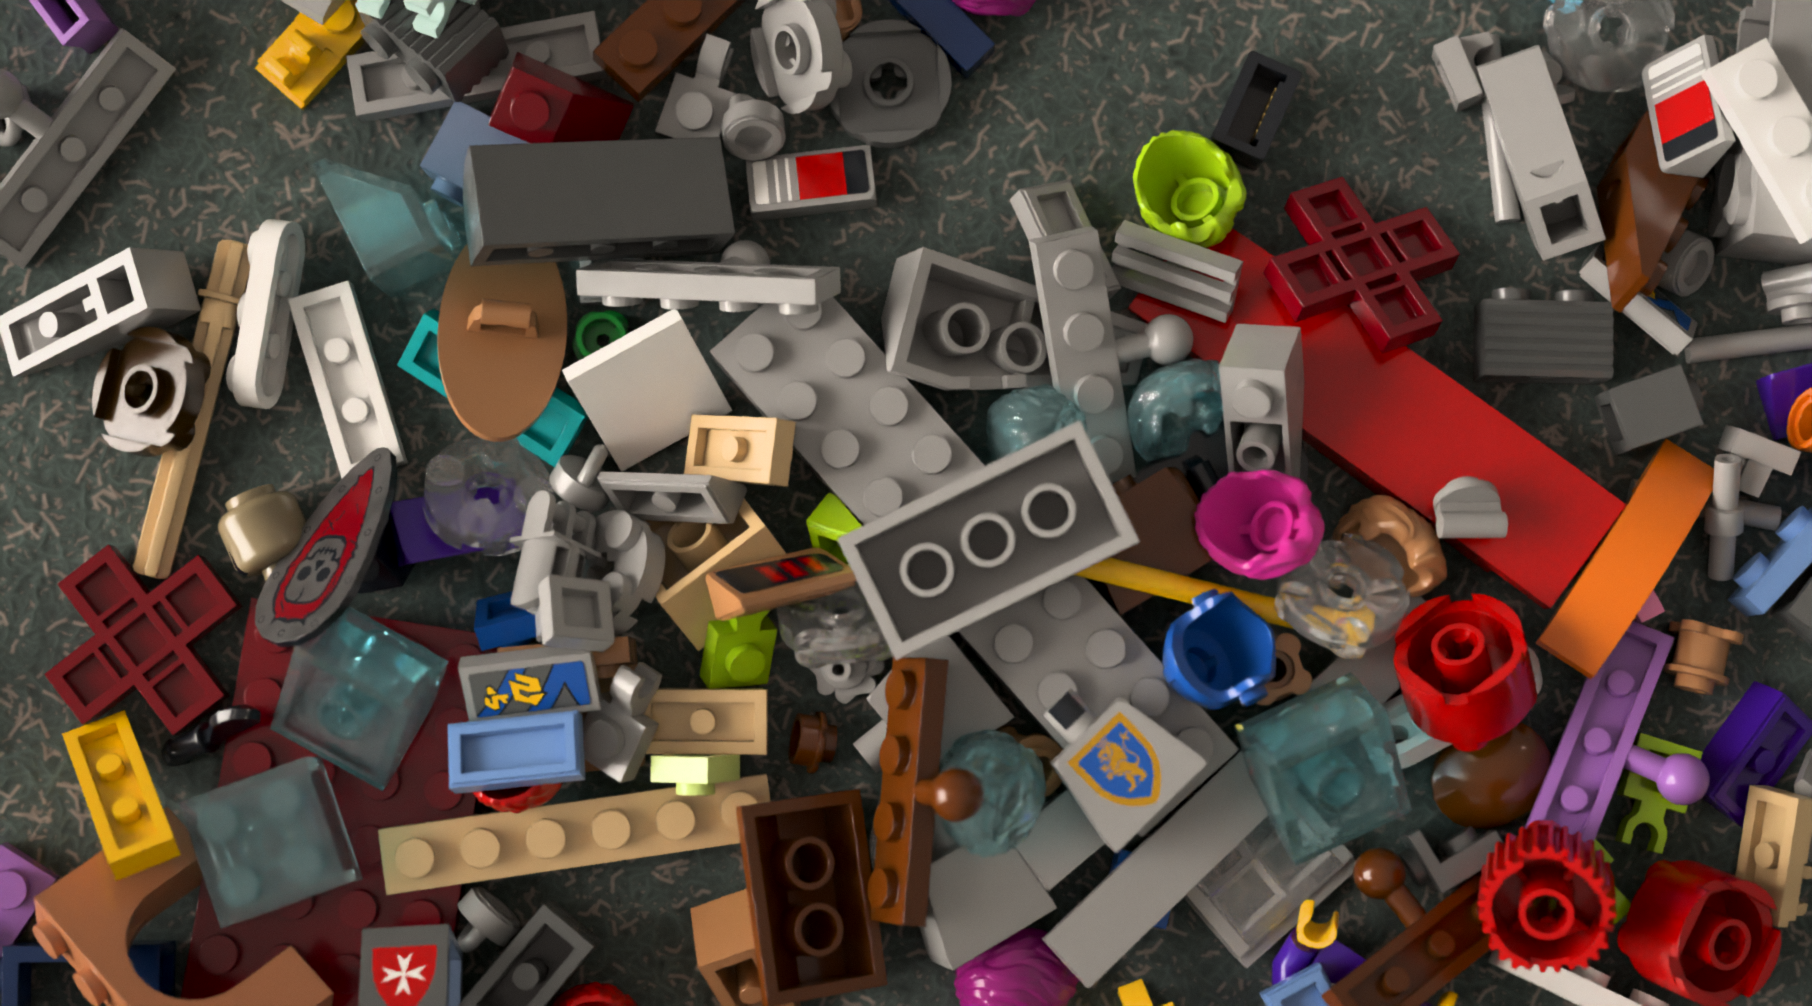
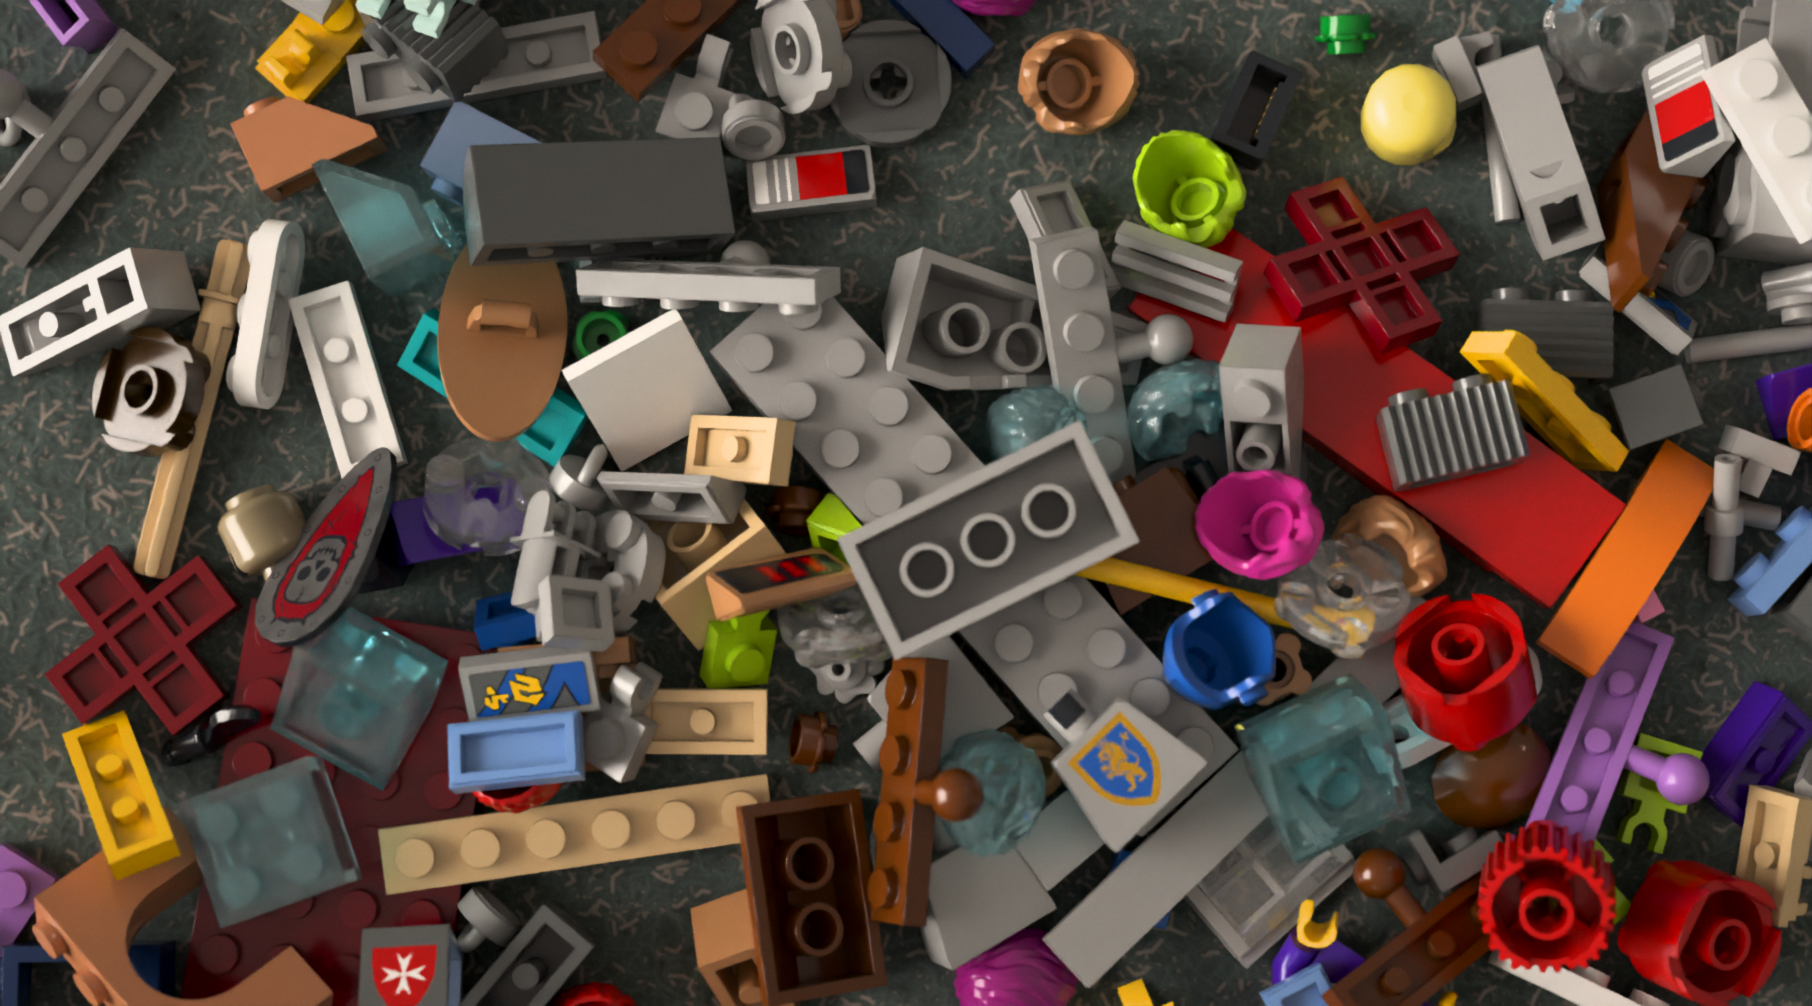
dark red slope [488,52,634,143] -> none
yellowish green plate [651,754,740,796] -> none
light grey plate [1433,476,1508,538] -> none
medium nougat brick [1663,619,1744,695] -> none
none -> nougat slope [230,96,389,203]
none -> reddish brown plate [766,486,824,536]
none -> medium nougat hair [1018,28,1140,136]
none -> green plate [1314,14,1377,54]
none -> light yellow helmet [1360,64,1457,165]
none -> dark grey brick [1376,373,1530,492]
none -> yellow plate [1460,329,1629,472]

